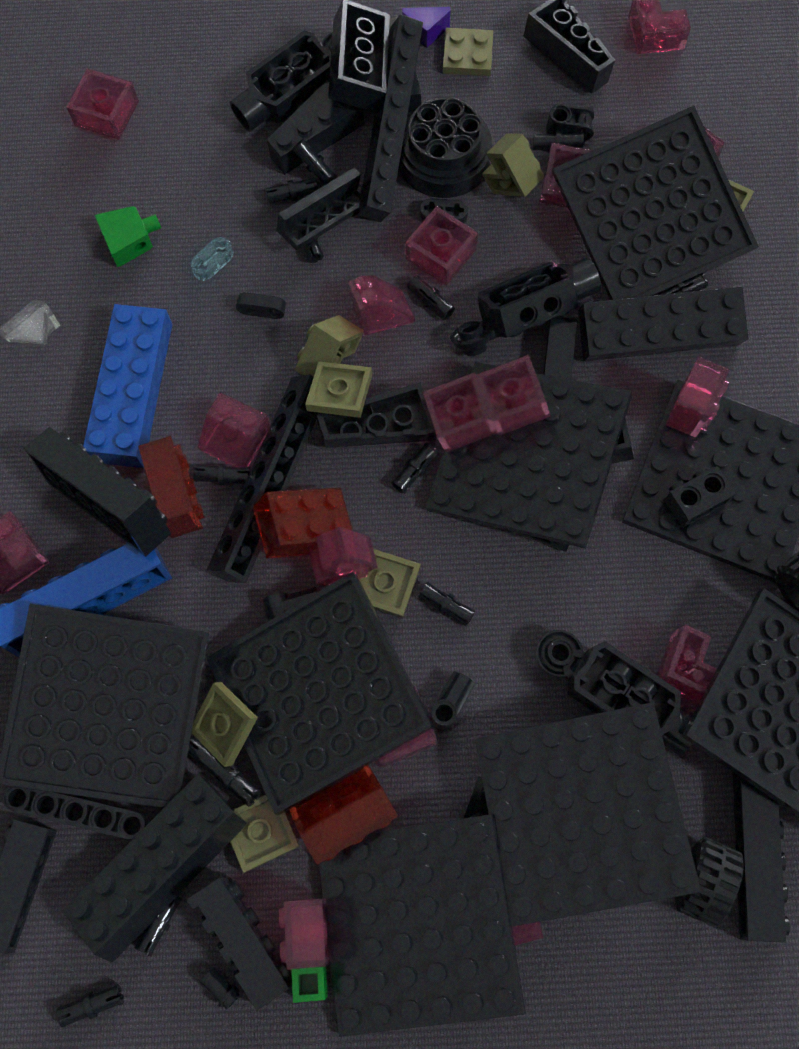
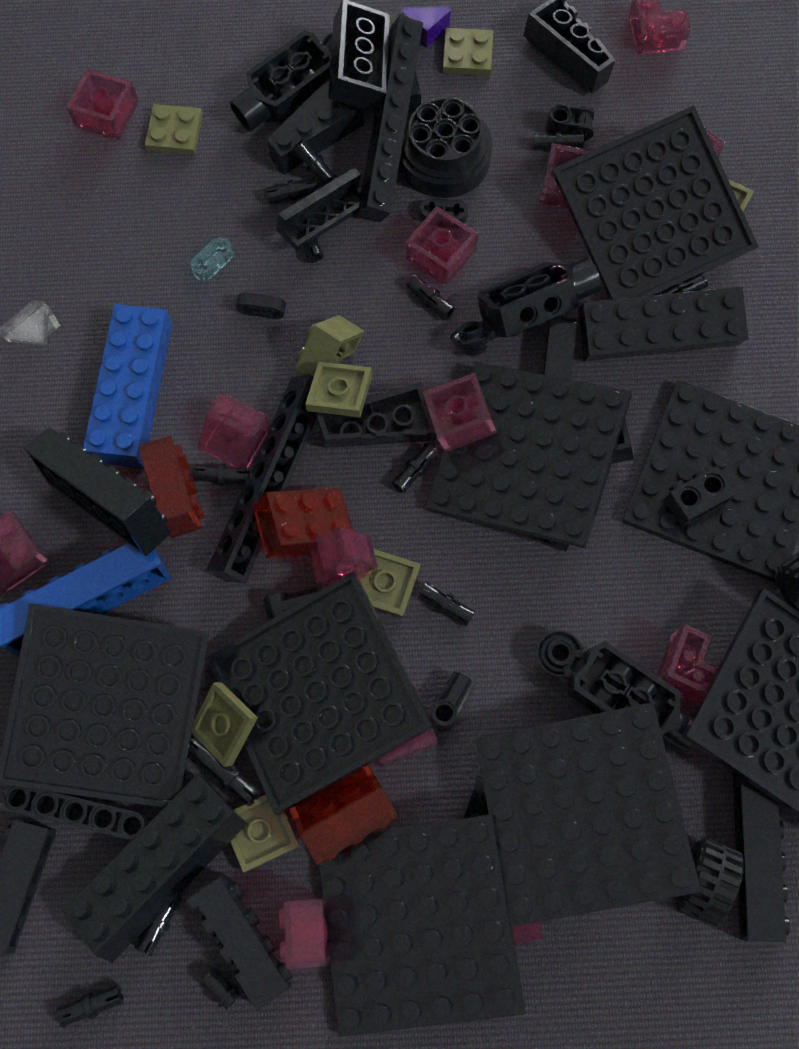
green torso [95,206,162,267] -> none
green brick [291,964,328,1003] -> none
clear pink slope [348,275,415,335] -> none
clear pink brick [476,355,551,435] -> none
olive brick [482,133,545,197] -> none
clear pink brick [665,356,730,438] -> none
none -> olive plate [145,104,203,155]

